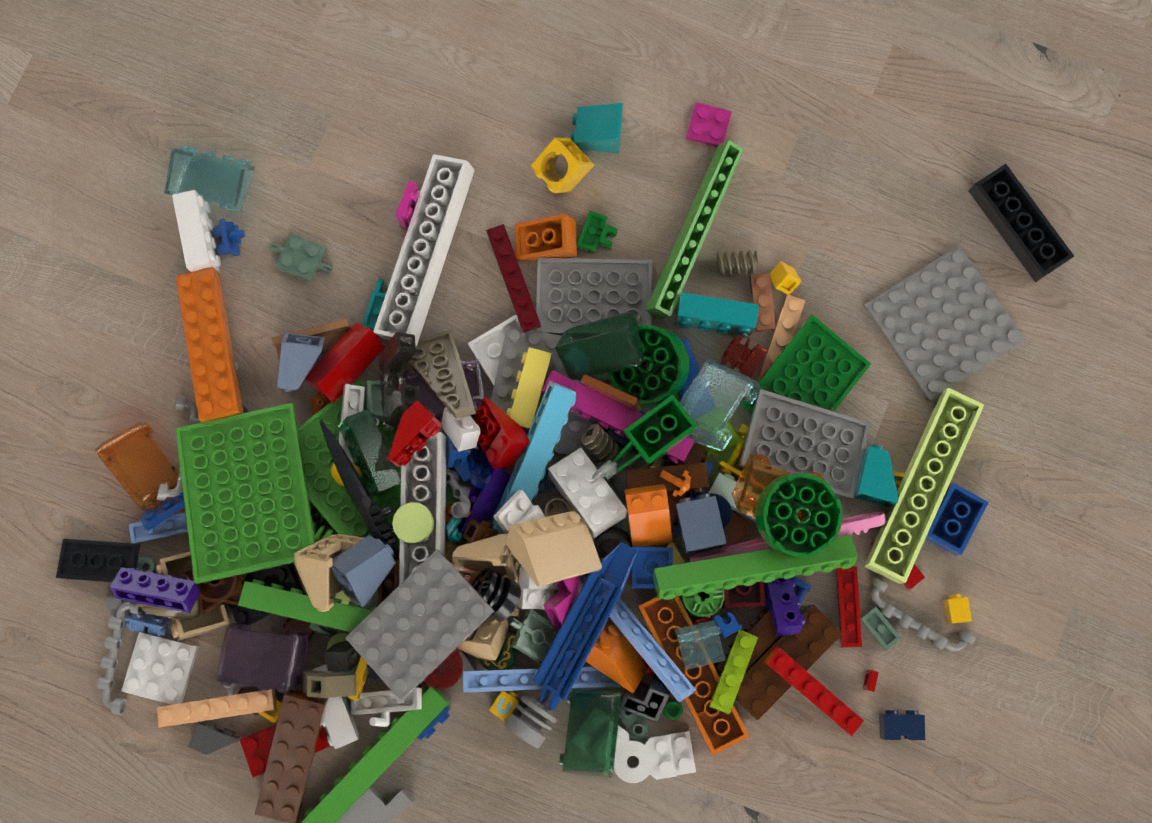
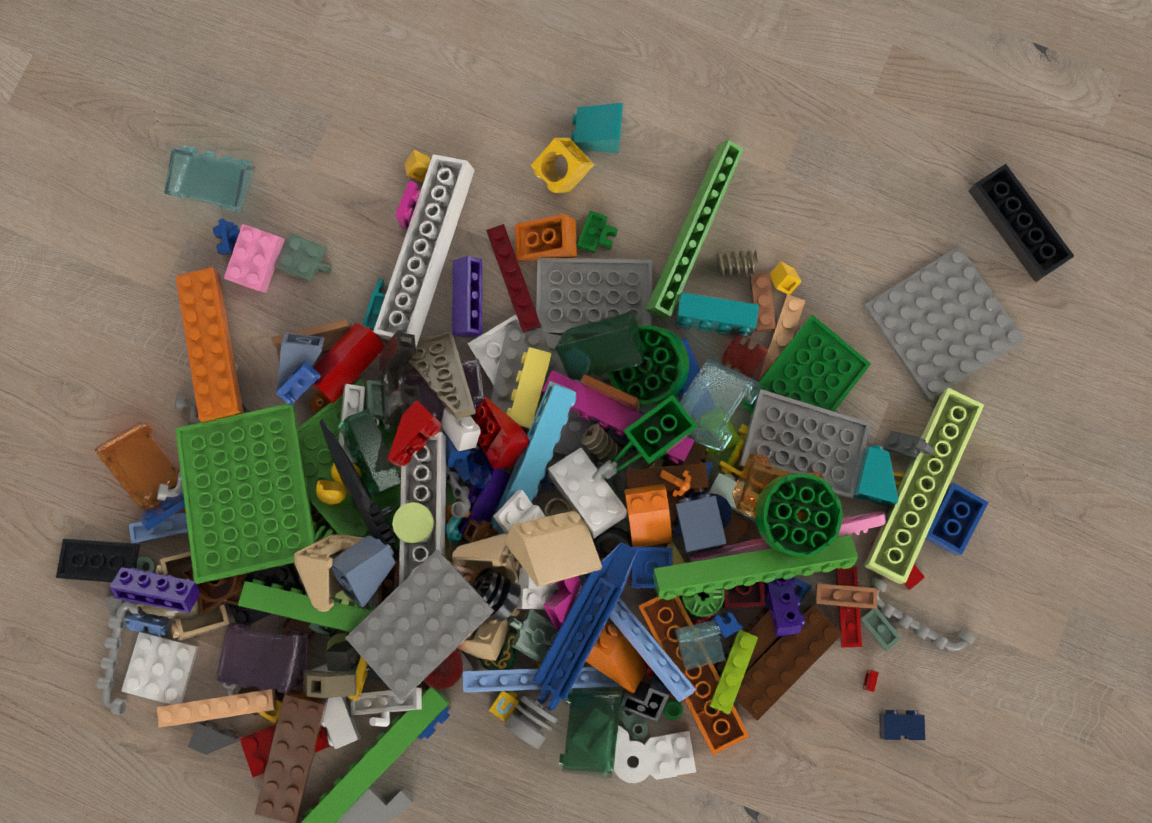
white brick [172,190,221,273] -> none
dark pink plate [686,102,732,147] -> none
red plate [764,646,864,736] -> none
yellow brick [943,594,972,624] -> none
none -> bright pink brick [224,224,285,293]
none -> blue hinge [275,361,321,405]
none -> yellow hair [316,480,347,505]
none -> yellow panel [404,150,431,183]
none -> dark purple brick [452,256,482,338]
none -> nougat plate [815,584,878,609]
none -> dark grey hinge [883,431,934,458]

